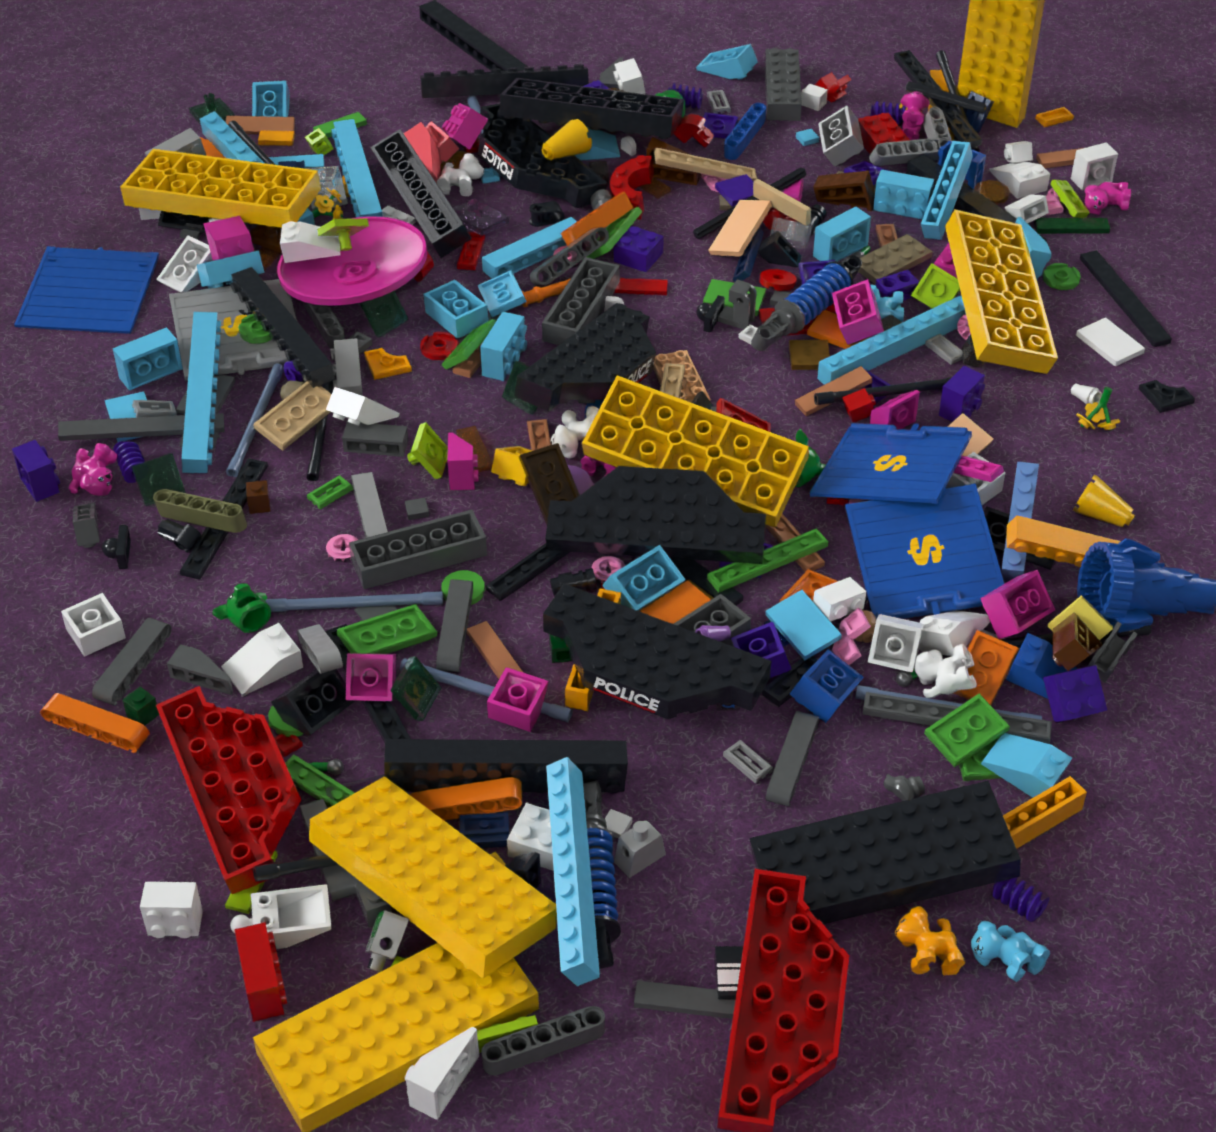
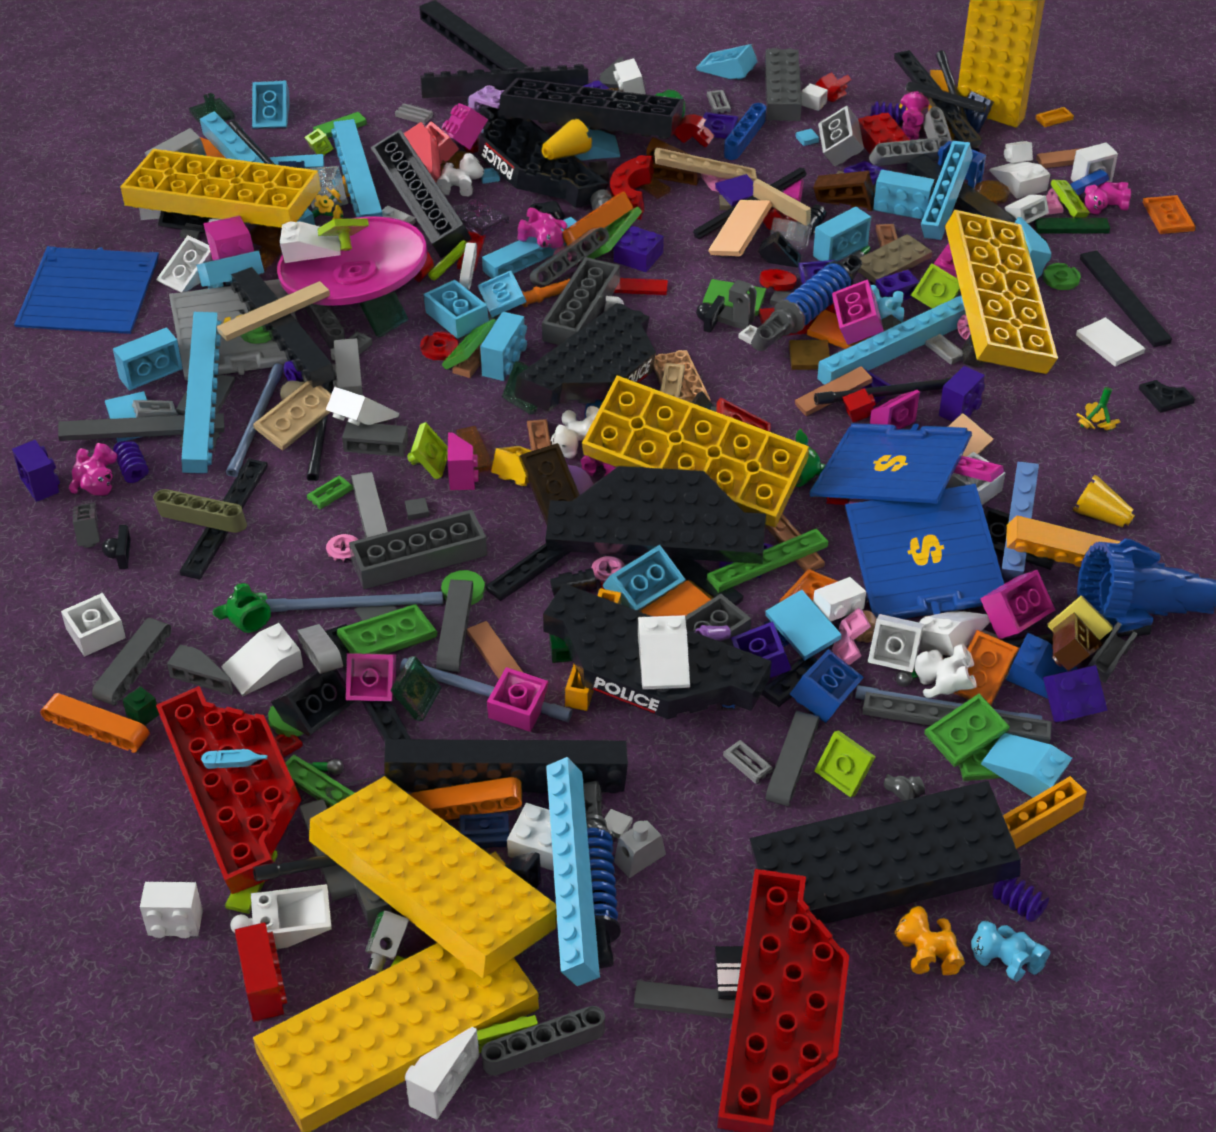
clear green tile [131,453,186,506] -> none
black piece [157,519,202,553] -> none
nougat tile [226,116,295,134] -> none
reddish brown brick [246,480,271,514] -> none
light orange tile [258,131,295,146] -> none
light orange tile [364,348,412,380] -> none
white tile [621,136,636,156] -> none
dark purple piece [668,83,703,110] -> none
dark blue tile [733,228,764,282] -> none
white cone [1071,384,1102,404] -> none
none -> medium azure piece [201,749,267,769]
none -> tan tile [217,281,330,341]
none -> light grey tile [395,103,433,125]
none -> lime axle [428,240,467,281]
none -> white beam [459,243,477,290]
none -> lavender bracket [468,86,504,114]
none -> dark pink animal [518,208,567,249]
none -> white slope [638,615,690,689]
none -> lime tile [814,731,876,798]
none -> blue tile [1070,169,1109,195]
none -> orange tile [1142,195,1196,234]

